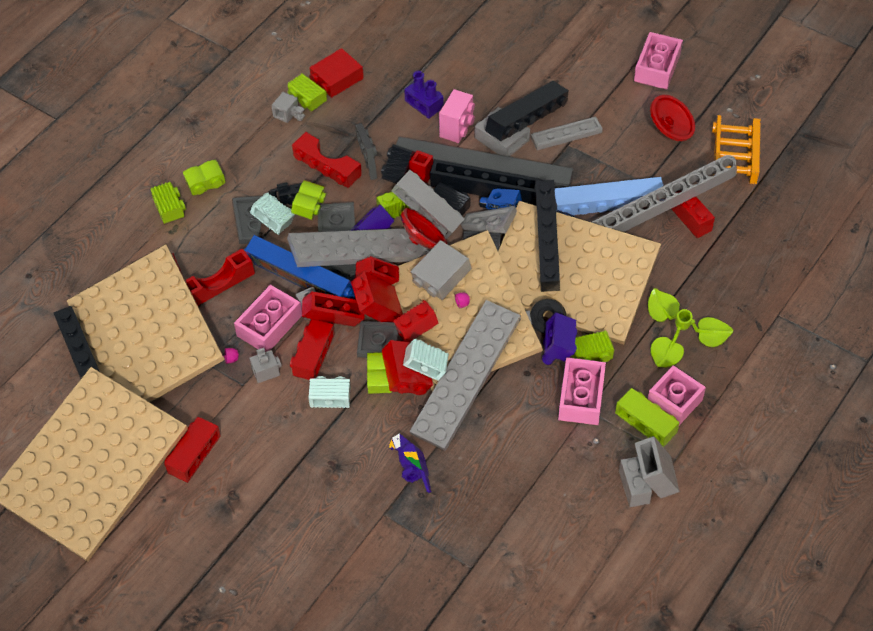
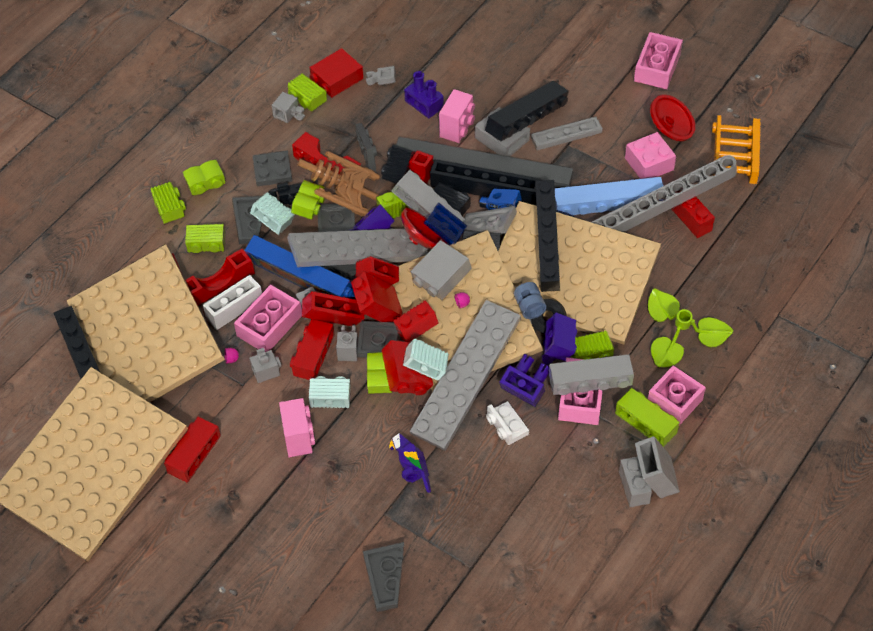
none -> lime brick [185,224,225,253]
none -> white brick [203,275,262,330]
none -> dark grey plate [252,150,292,187]
none -> bright pink brick [279,398,315,457]
none -> medium nougat bar [297,151,380,216]
none -> light grey brick [336,325,358,361]
none -> dark grey wing [363,542,404,612]
none -> light grey plate [366,66,396,85]
none -> clear blue plate [424,203,467,245]
none -> white bracket [486,401,529,445]
none -> dark purple brick [500,354,549,407]
none -> sand blue wheel [513,282,546,319]
none -> light grey brick [549,355,634,395]
none -> bright pink brick [625,132,676,179]

